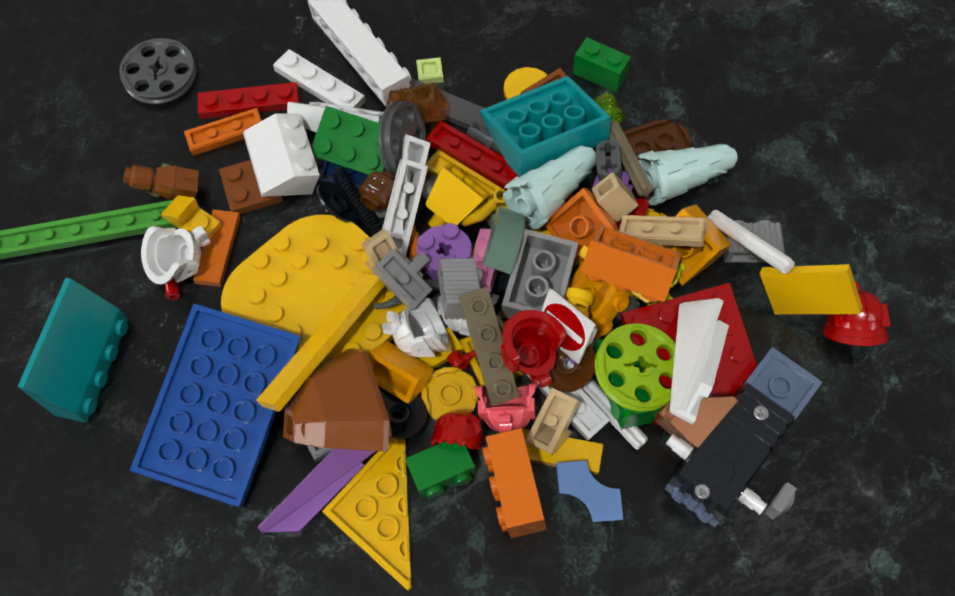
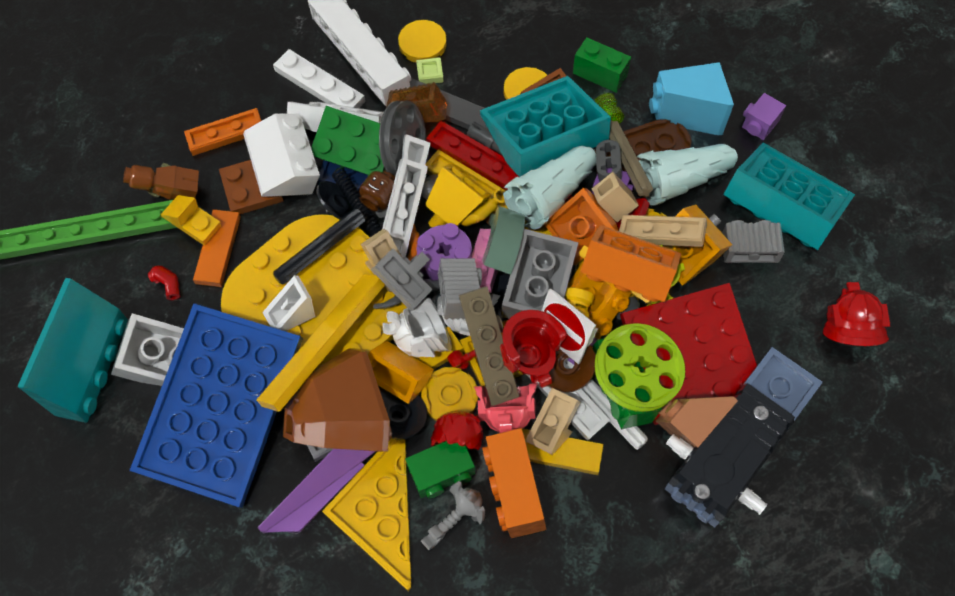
dark grey wedge [119,38,196,104] -> none
white helmet [141,225,211,284] -> none
red plate [198,82,300,119] -> none
medium blue tile [556,460,623,522] -> none
white wedge [670,298,729,424] -> none
white axle [708,210,795,274] -> none
yellow tile [760,264,862,315] -> none
light grey tile [764,482,797,520] -> none
none -> white slope [111,313,184,386]
none -> white slope [263,275,315,331]
none -> black axle [273,208,365,285]
none -> yellow tile [398,20,447,63]
none -> light grey piece [421,481,485,550]
none -> medium azure slope [649,62,734,135]
none -> teal slope [723,143,855,250]
none -> medium lavender brick [742,93,786,140]

